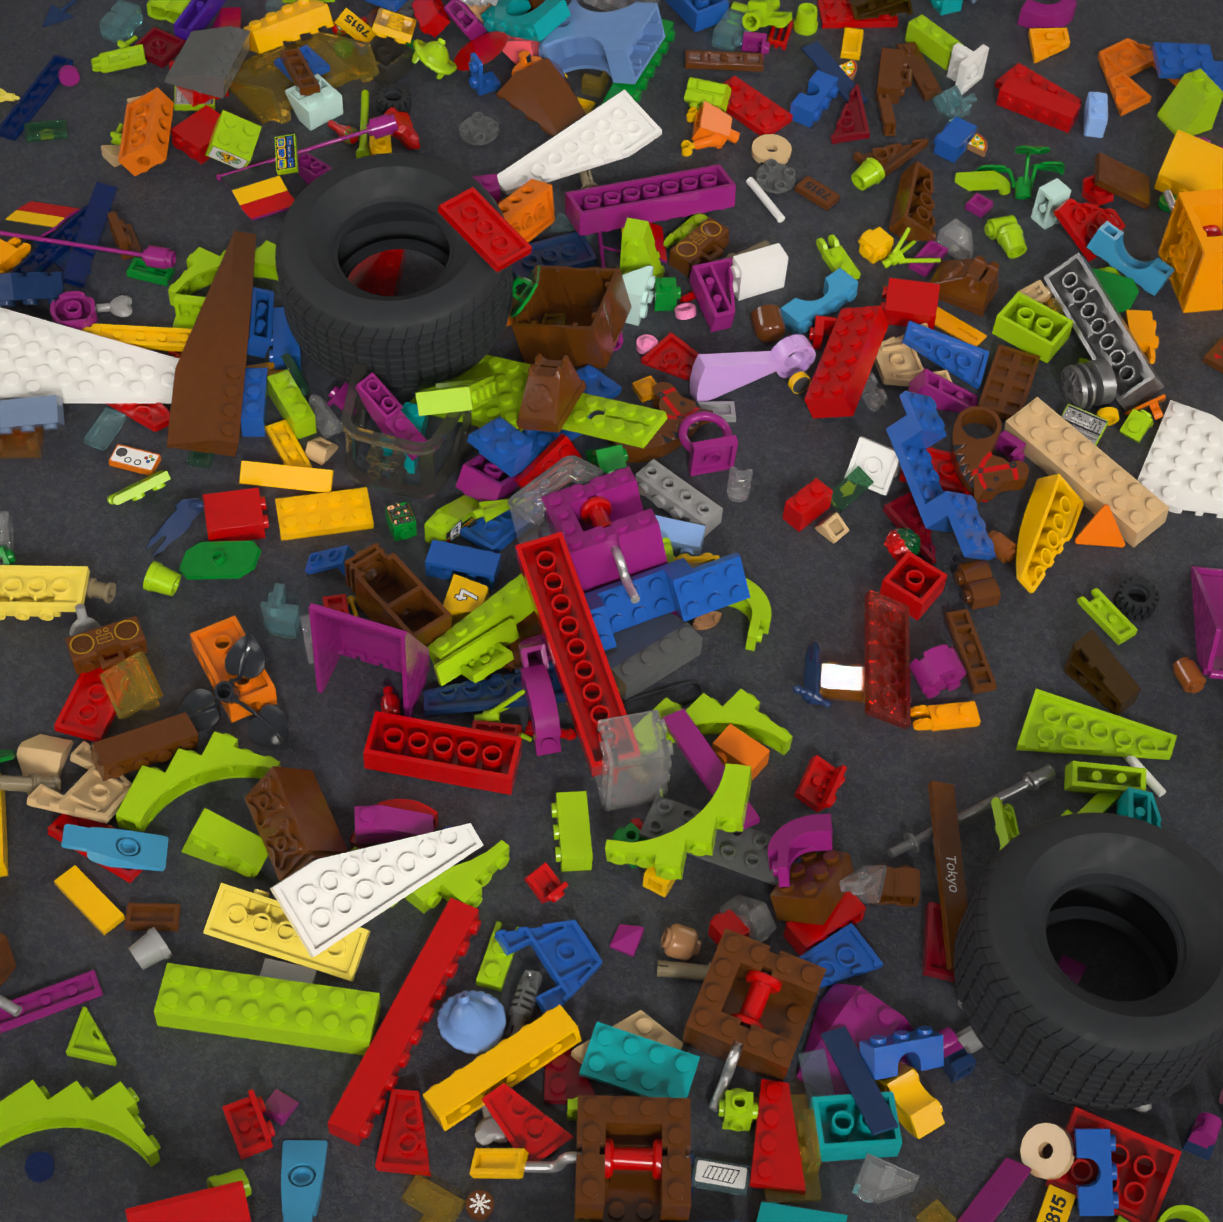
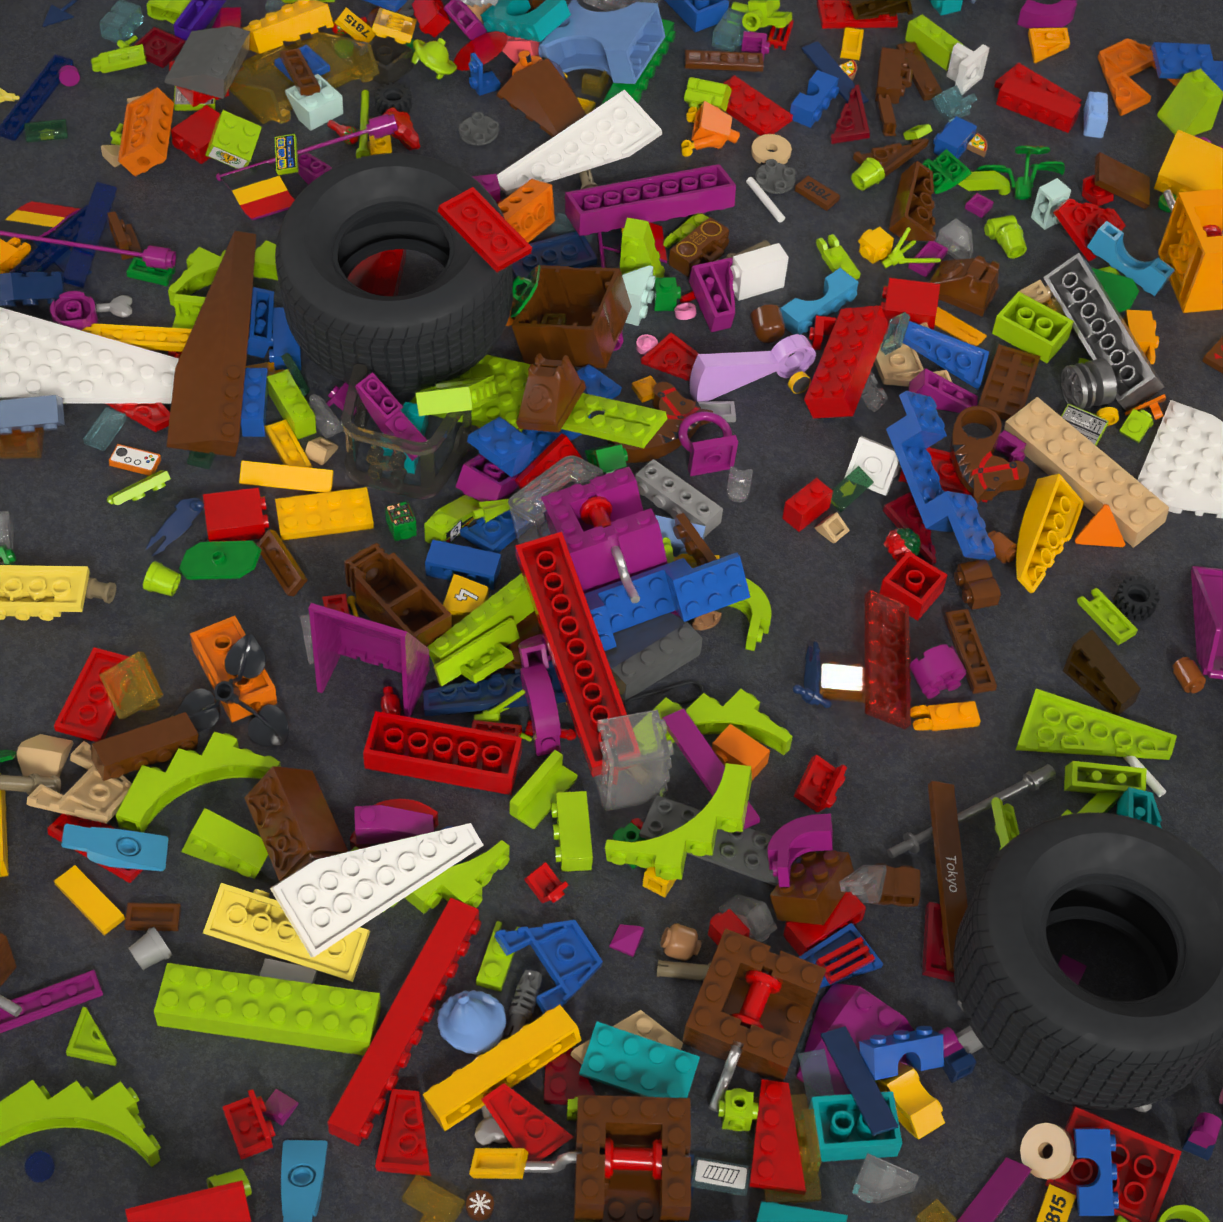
reddish brown piece [65,616,148,675] -> none
light grey rock [69,604,101,636] -> none
clear light blue brick [261,583,301,639] -> none
blue bracket [305,545,356,576] -> none
lime piece [793,3,818,36] -> none
none -> reddish brown plate [256,529,308,597]
none -> lime panel [510,750,577,829]
none -> reddish brown plate [673,513,717,567]
none -> red tile [816,937,875,985]
none -> clear light blue tile [880,312,910,355]
none -> lime tile [903,124,932,140]
none -> green slope [922,149,972,194]

